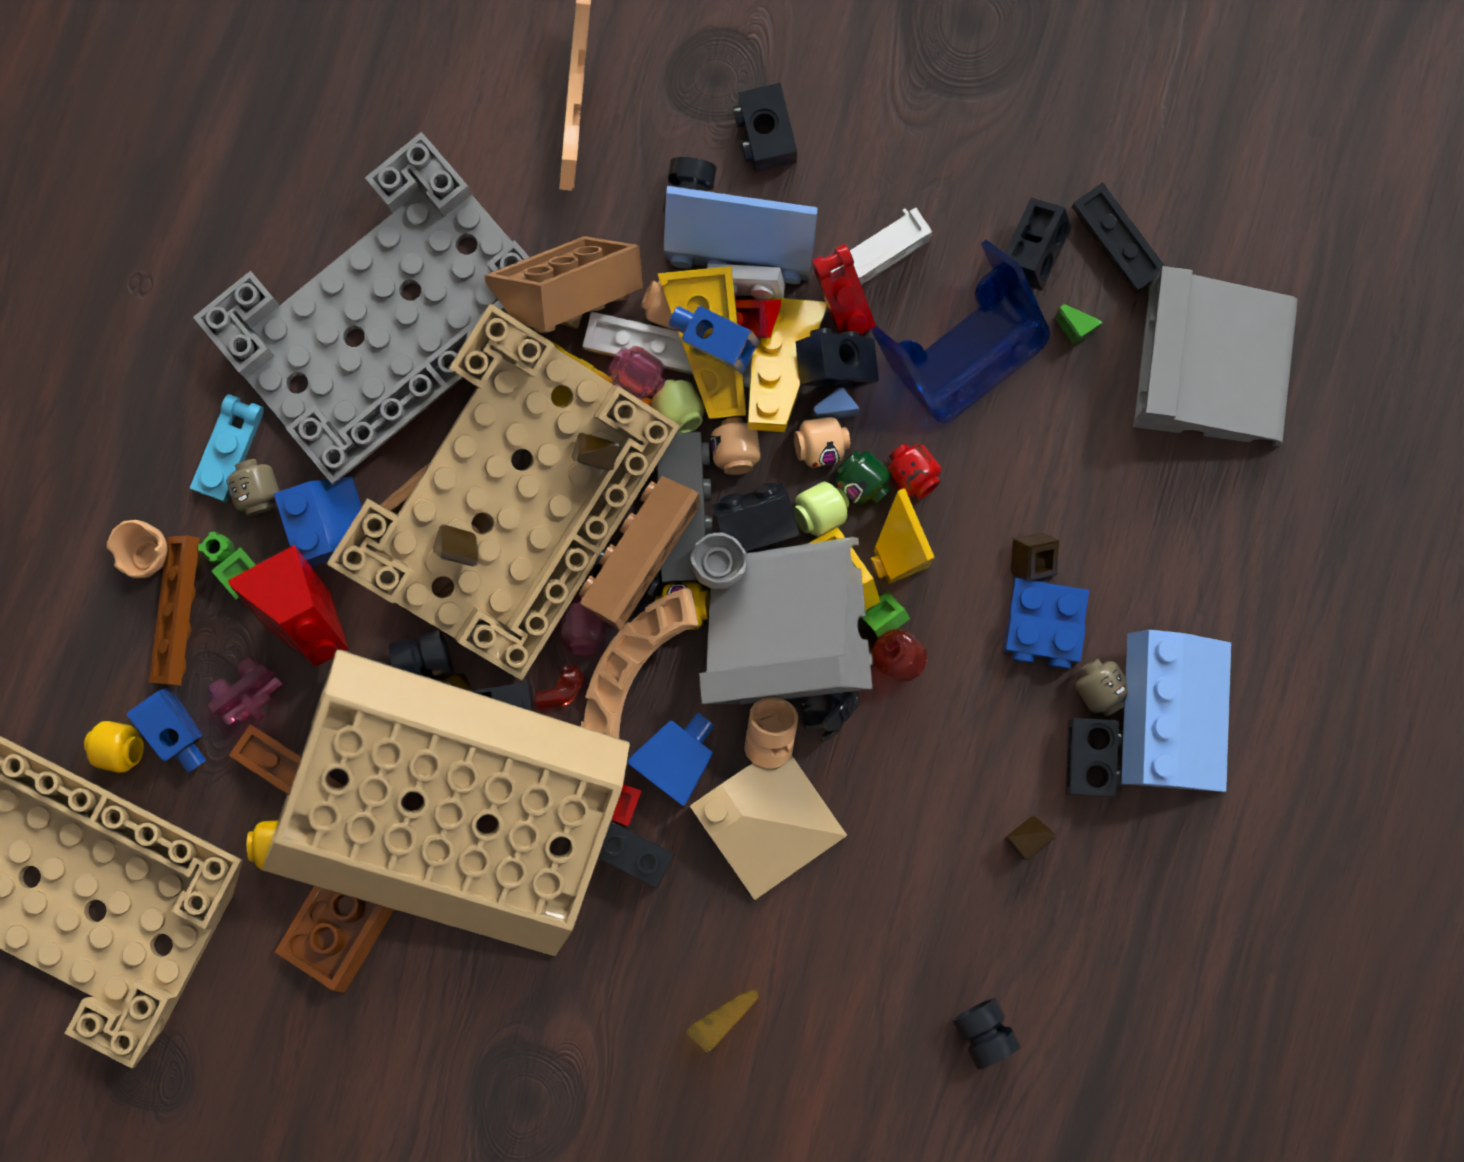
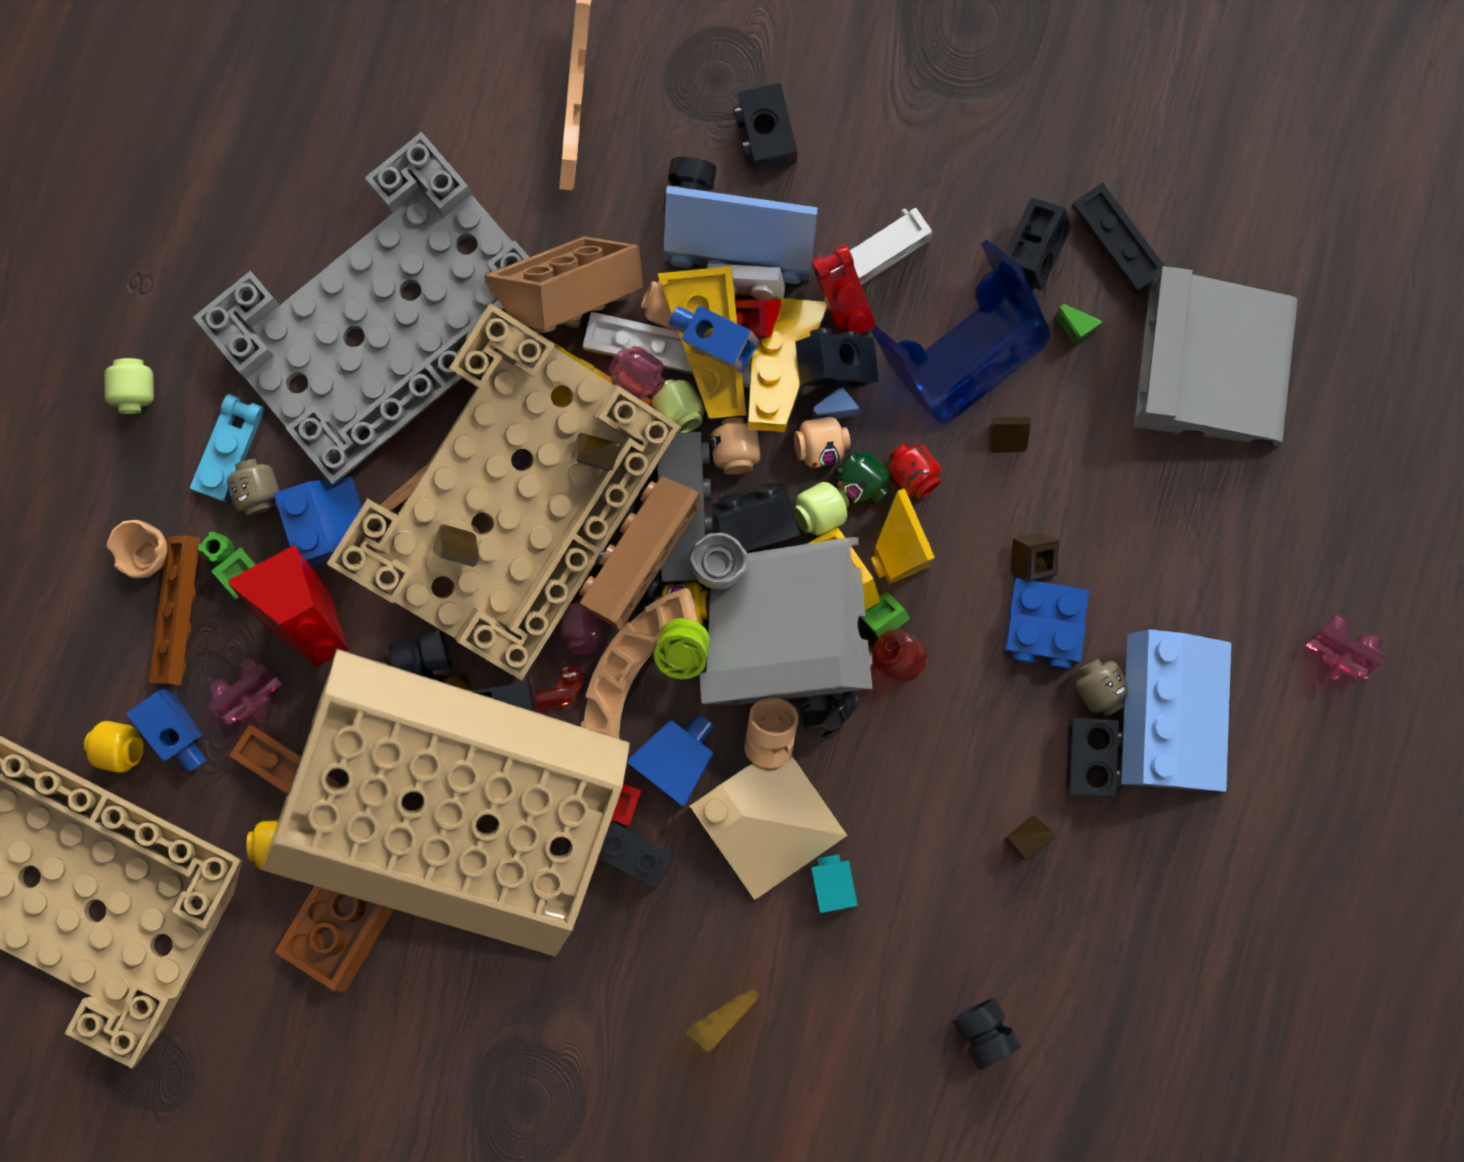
none -> yellowish green head [104,358,154,414]
none -> lime wheel [654,618,711,679]
none -> teal brick [811,854,858,913]
none -> dark brown slope [989,417,1031,453]
none -> clear pink hips [1307,614,1385,680]

